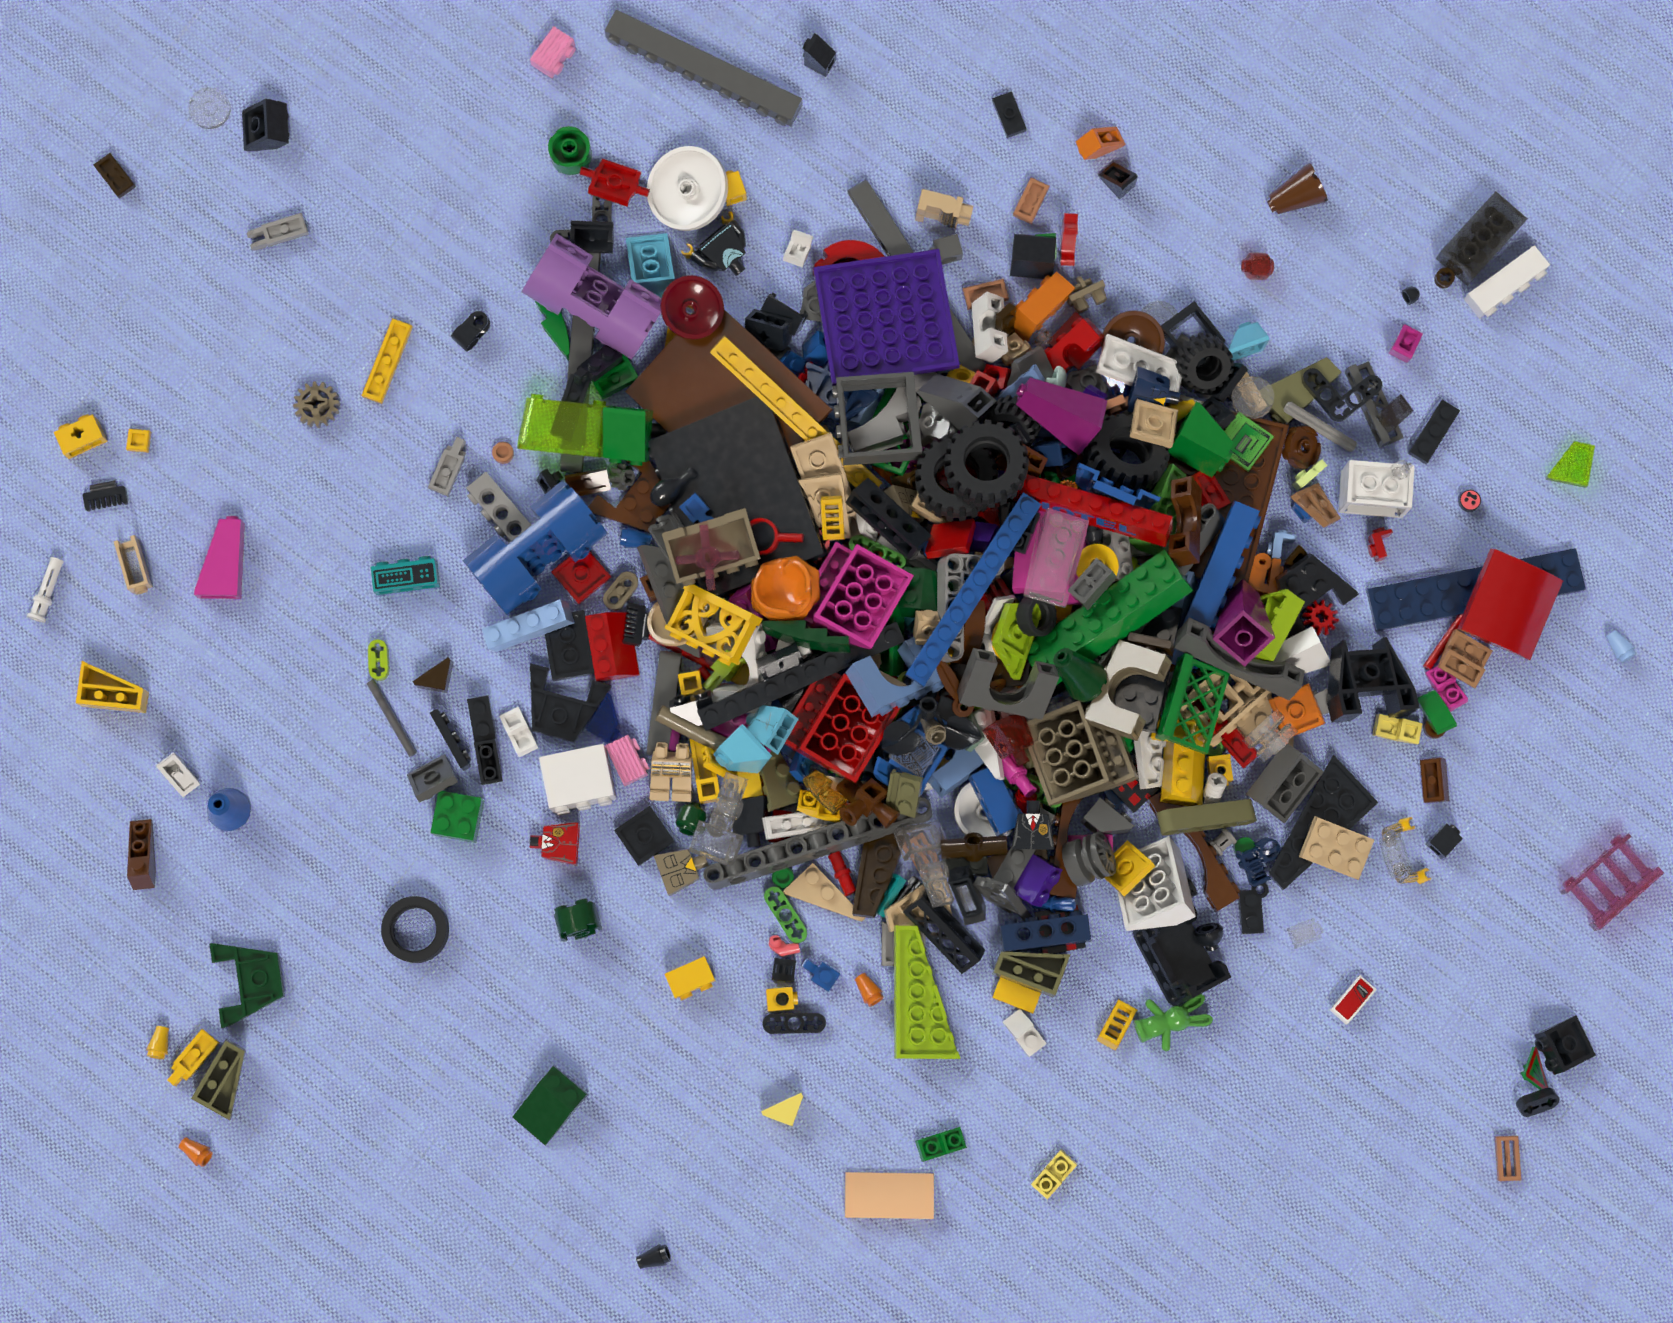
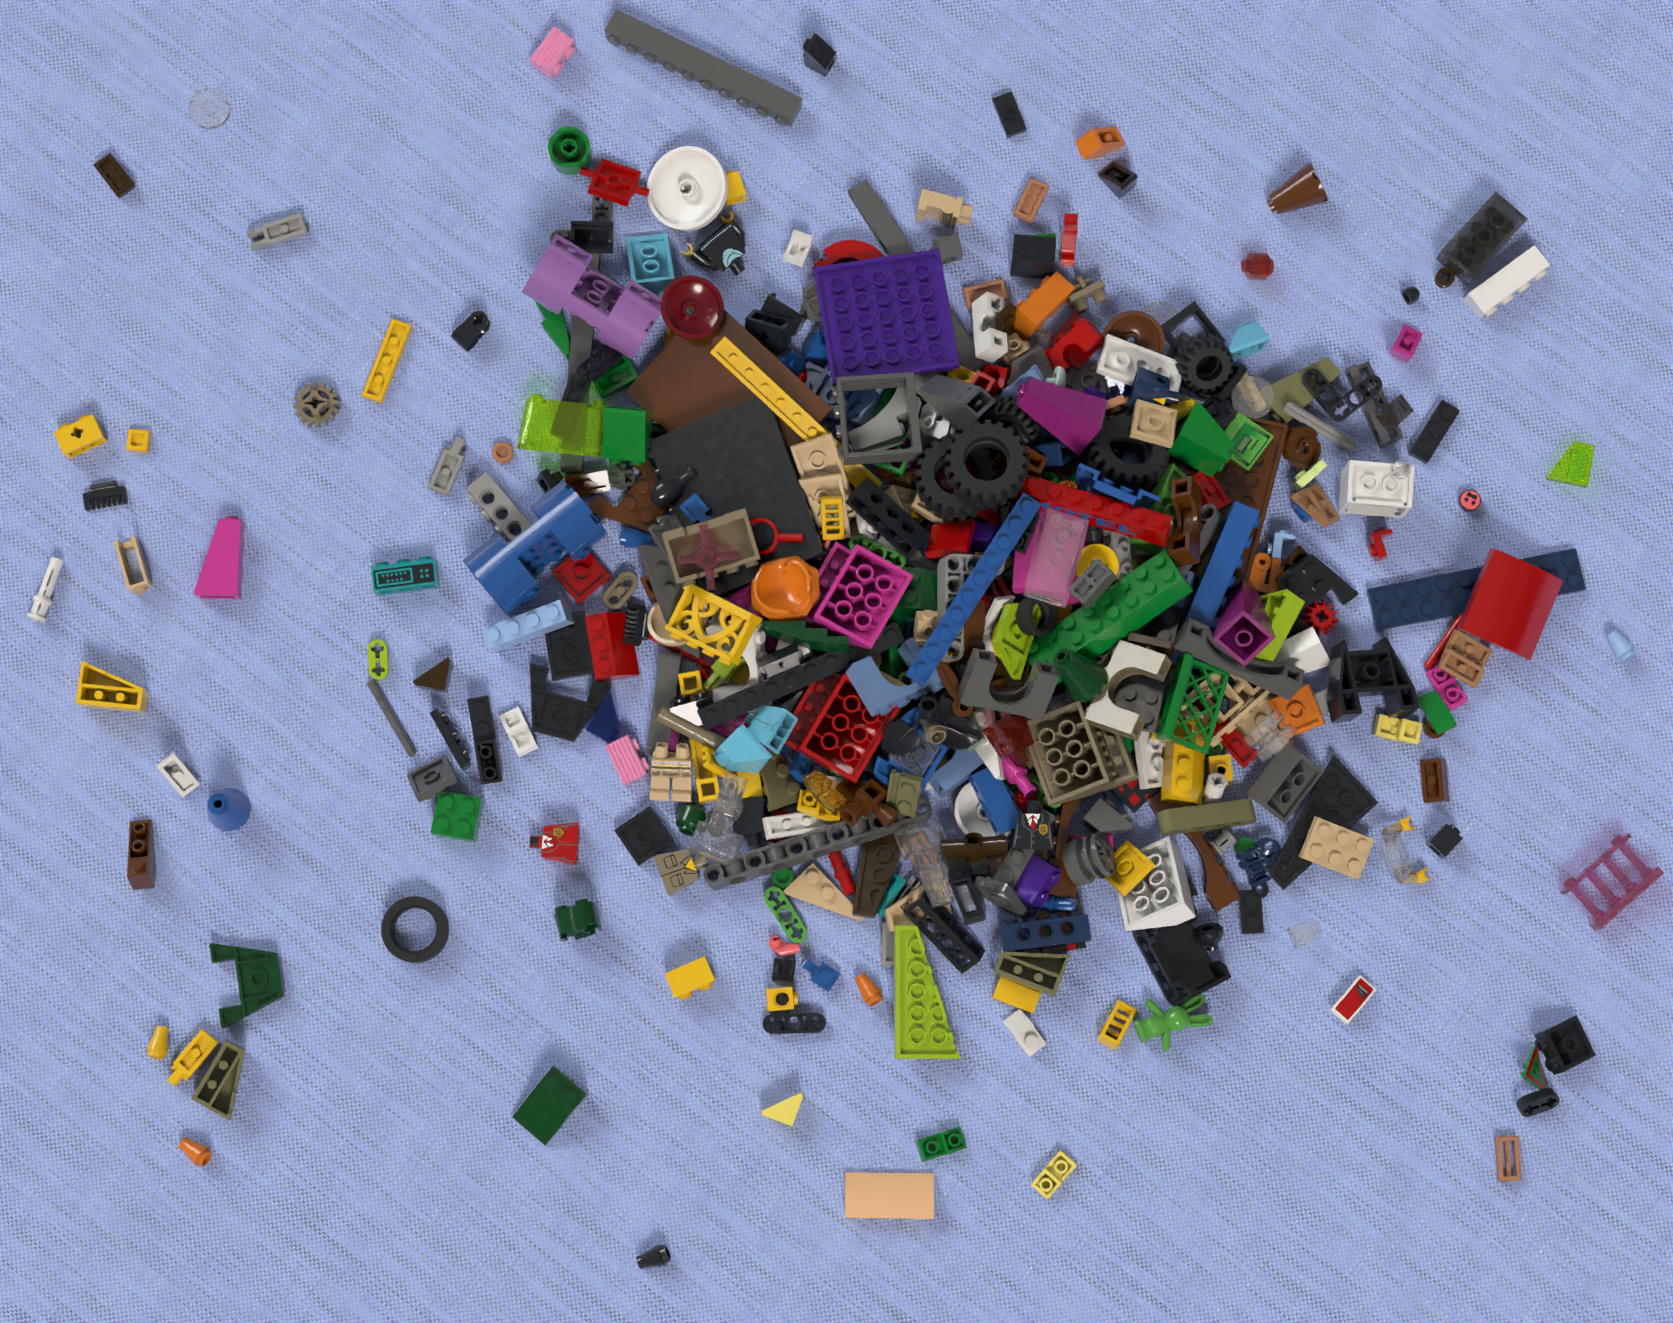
black slope [242,98,289,151] -> none
white container [539,744,617,815] -> none

